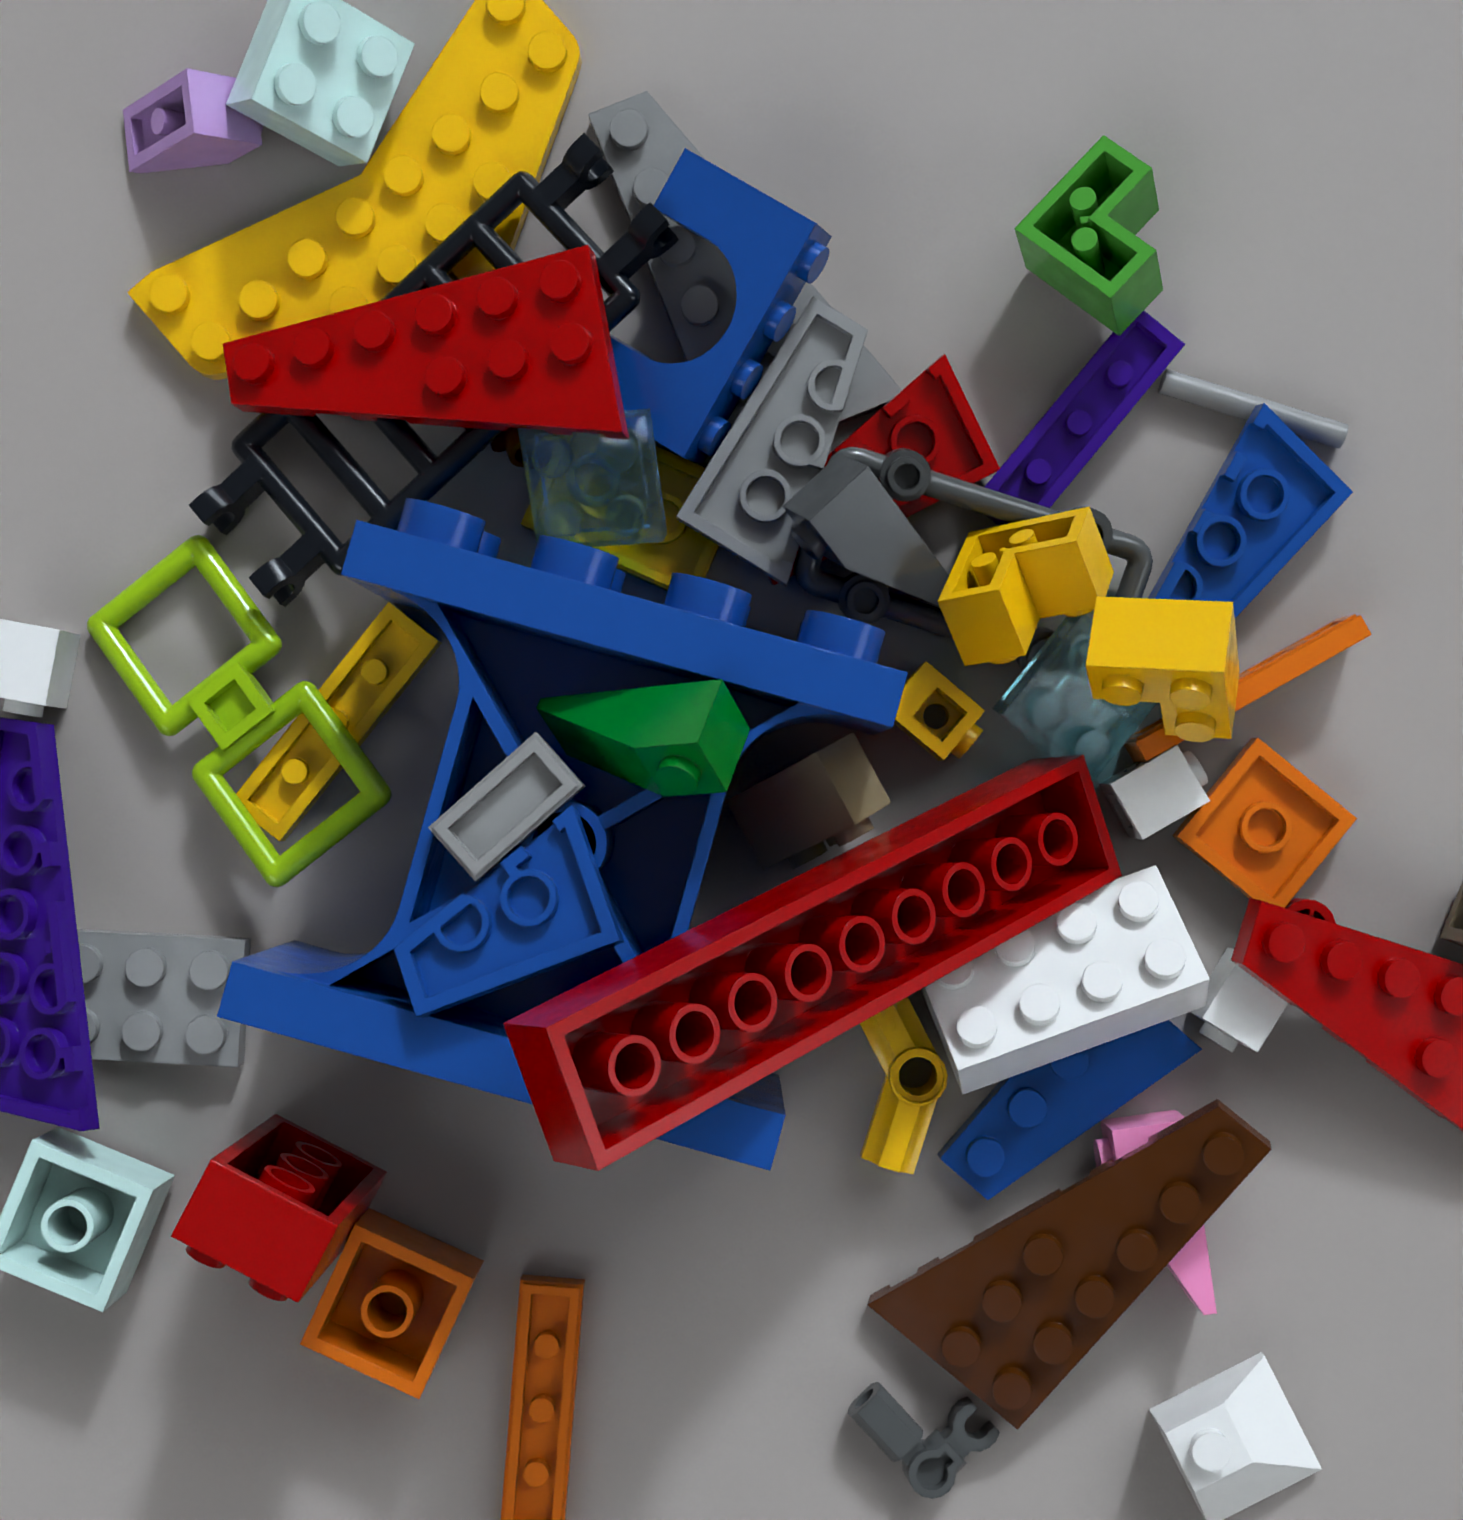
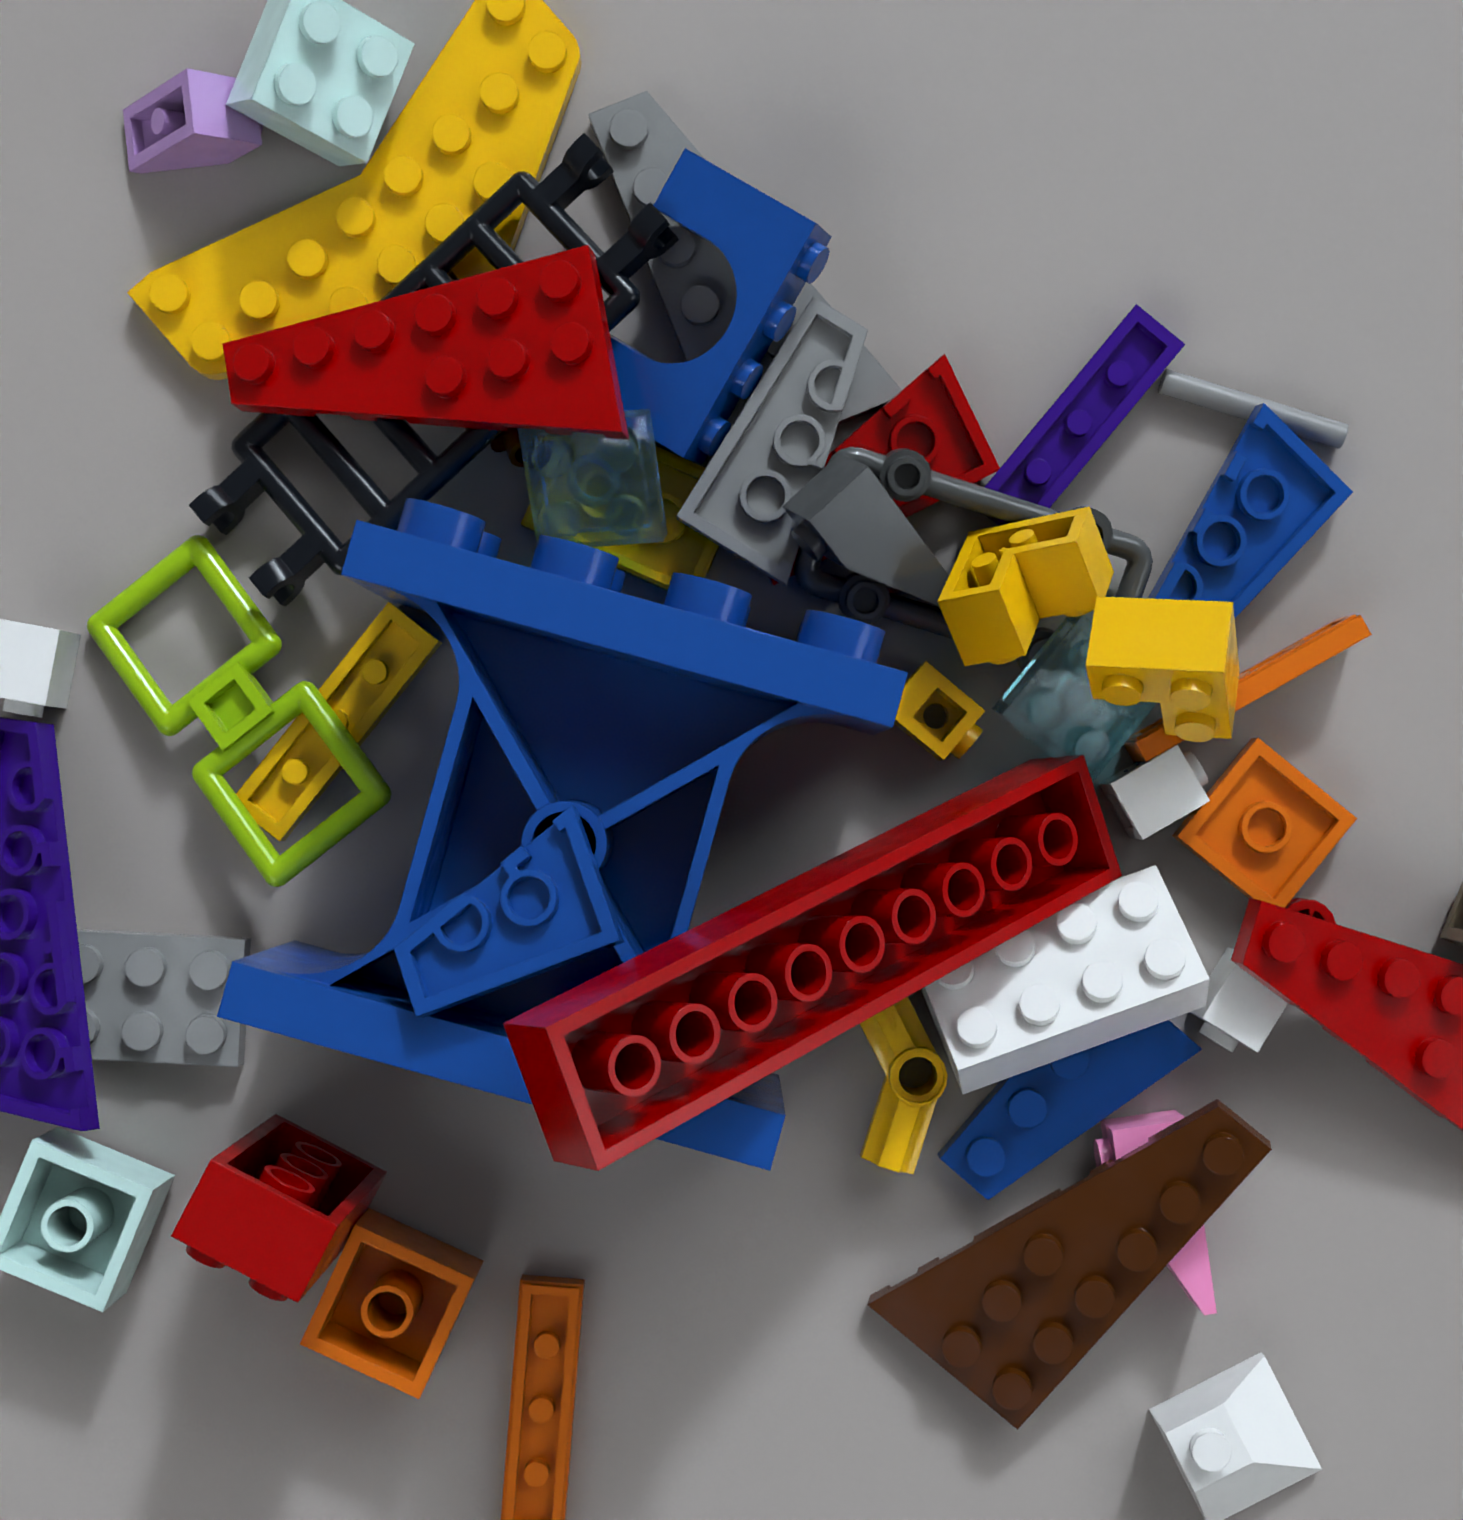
light grey tile [428,732,585,881] -> none
green slope [536,679,750,797] -> none
dark tan brick [726,732,891,870] -> none
dark grey bar [848,1382,1000,1499] -> none
bright green brick [1014,135,1163,336] -> none

